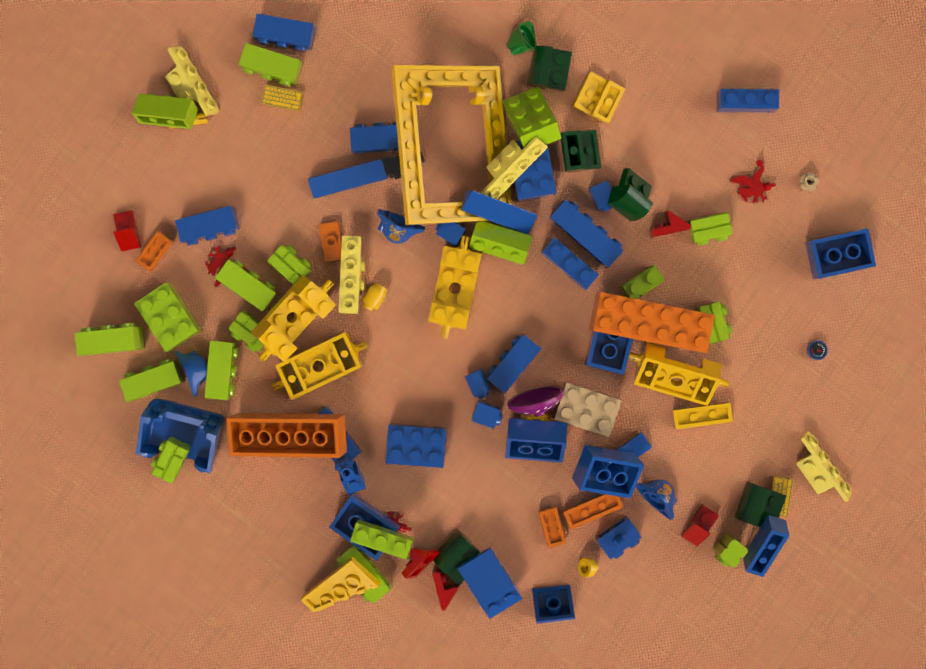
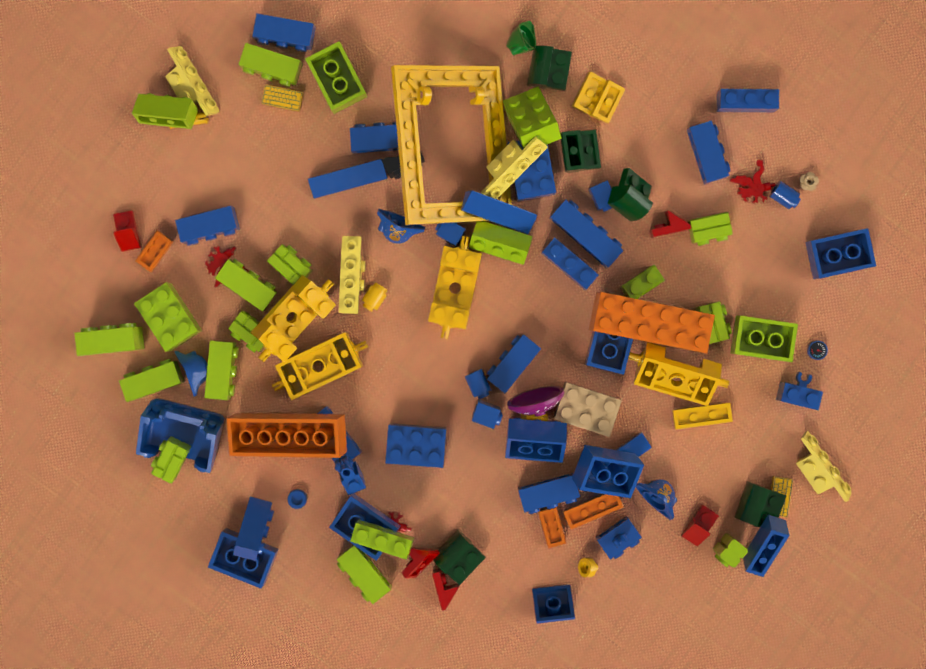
yellow wing [301,557,380,612] -> none
orange plate [319,221,342,262] -> none
blue slope [457,547,522,619] -> none
none -> blue brick [208,528,279,589]
none -> blue brick [233,497,274,561]
none -> blue tile [287,489,307,509]
none -> lime brick [305,41,368,114]
none -> blue brick [518,473,580,514]
none -> blue brick [687,120,730,185]
none -> lime brick [730,316,798,362]
none -> blue brick [769,181,801,209]
none -> blue brick [776,372,823,411]

